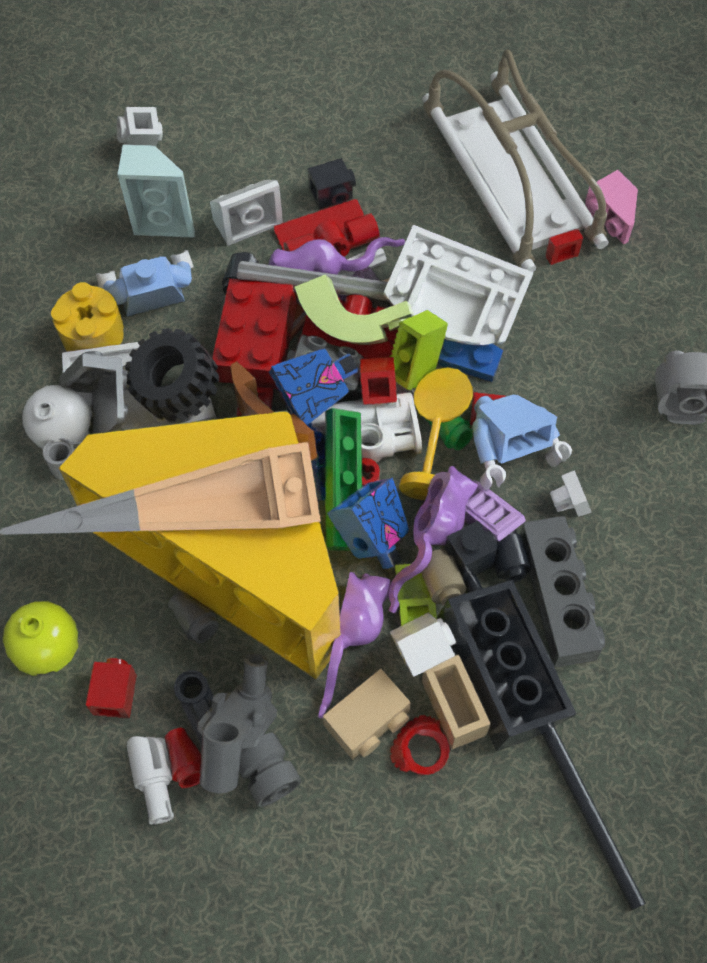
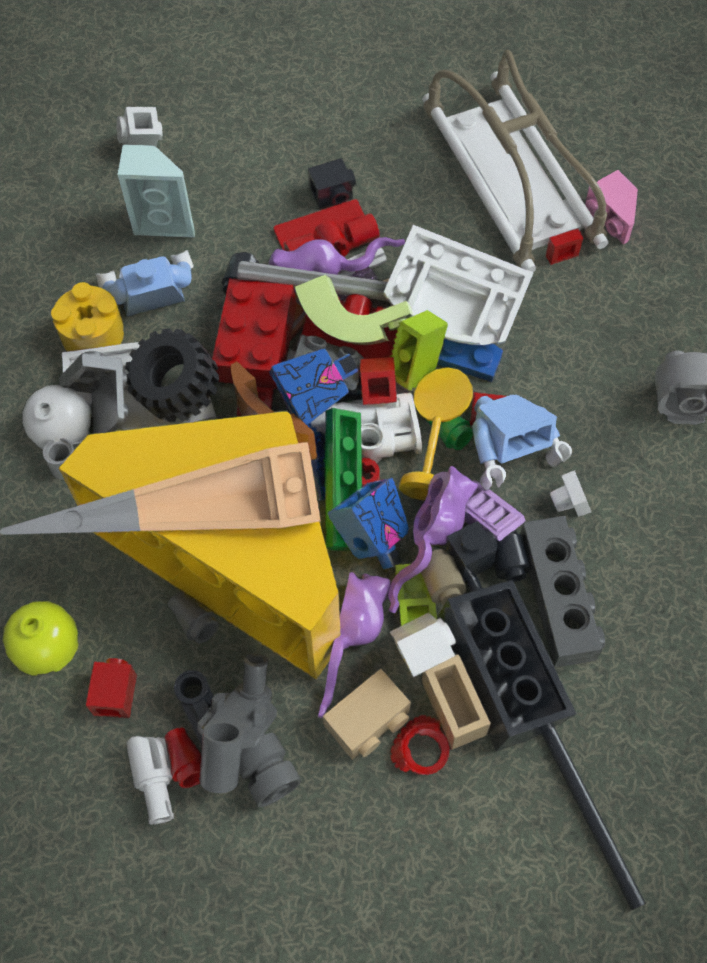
white slope [210,180,283,246] -> none

